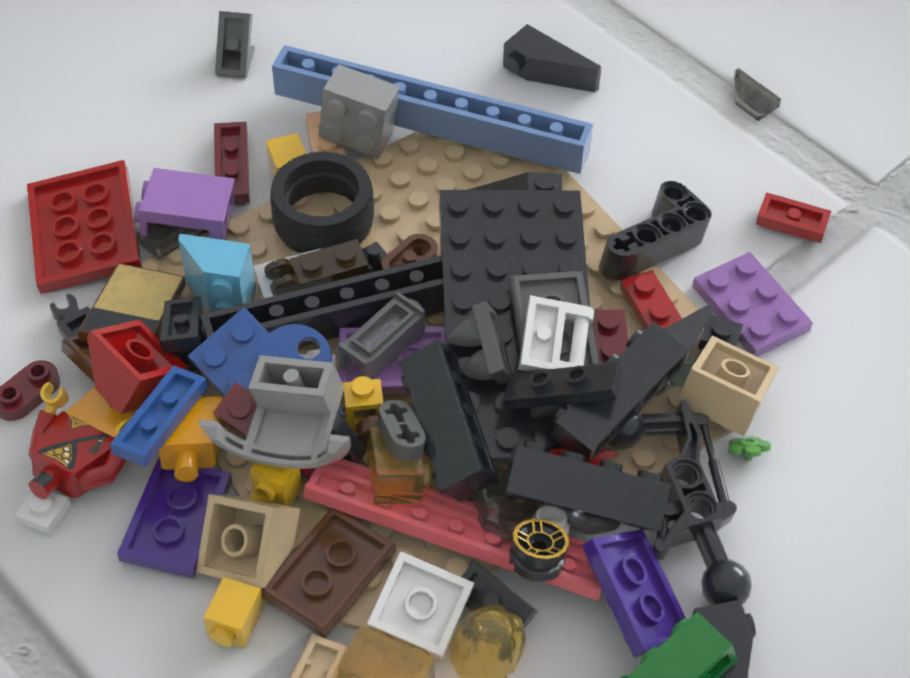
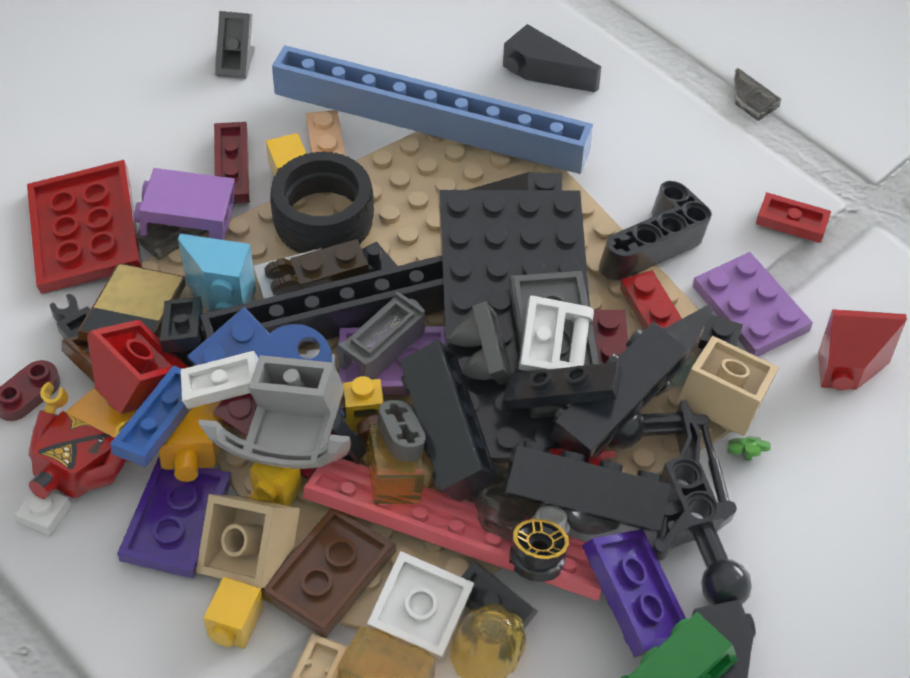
light grey brick [318,65,400,159] -> none
reddish brown plate [381,234,438,270] -> none
none -> white plate [181,351,259,409]
none -> red slope [818,309,907,390]

